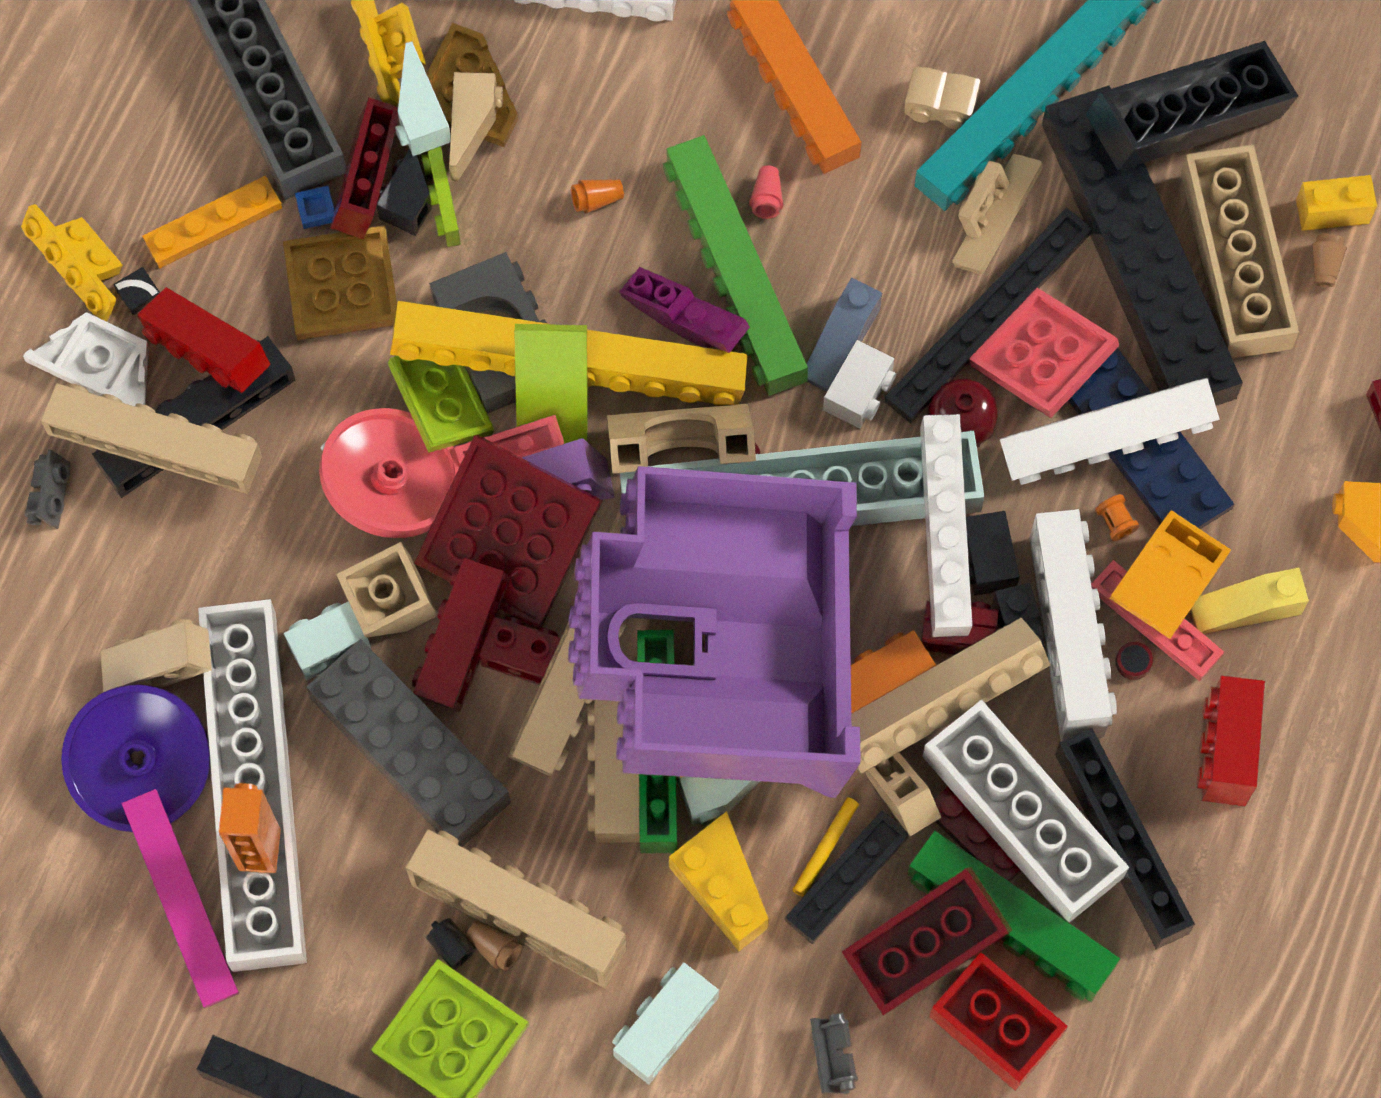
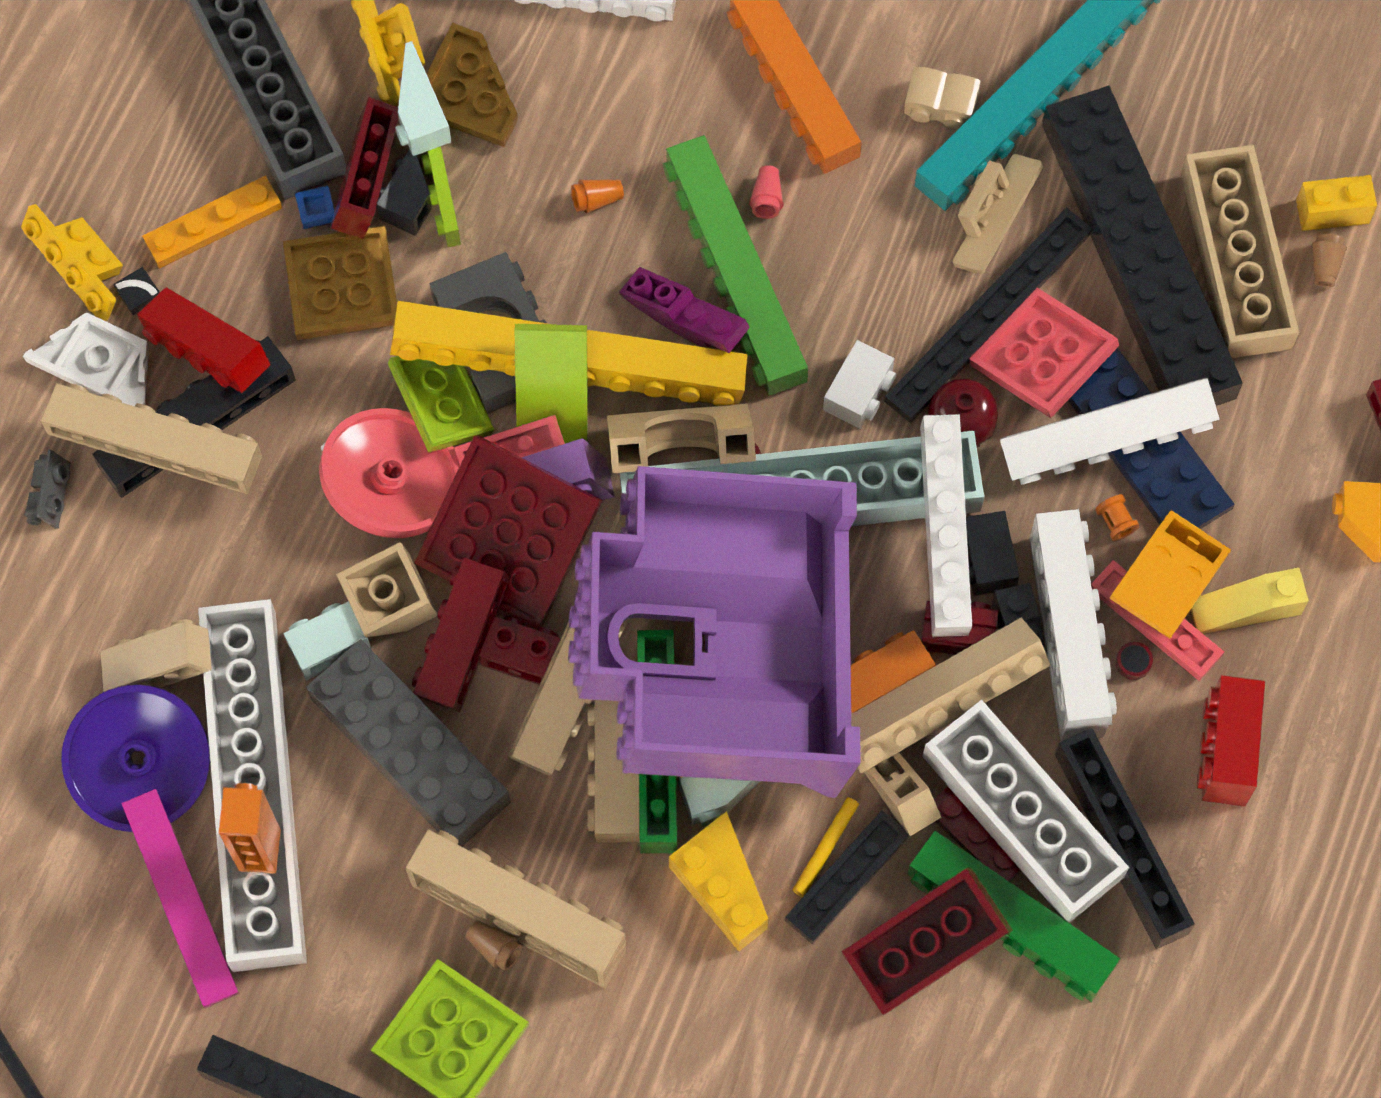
black piece [426,918,476,970] -> none
tan slope [449,73,503,181] -> none
light aqua brick [612,963,719,1085] -> none
sand blue slope [807,277,882,392] -> none
dark grey hinge [810,1013,858,1094] -> none
red brick [929,952,1068,1091] -> none
black brick [1085,41,1299,171] -> none

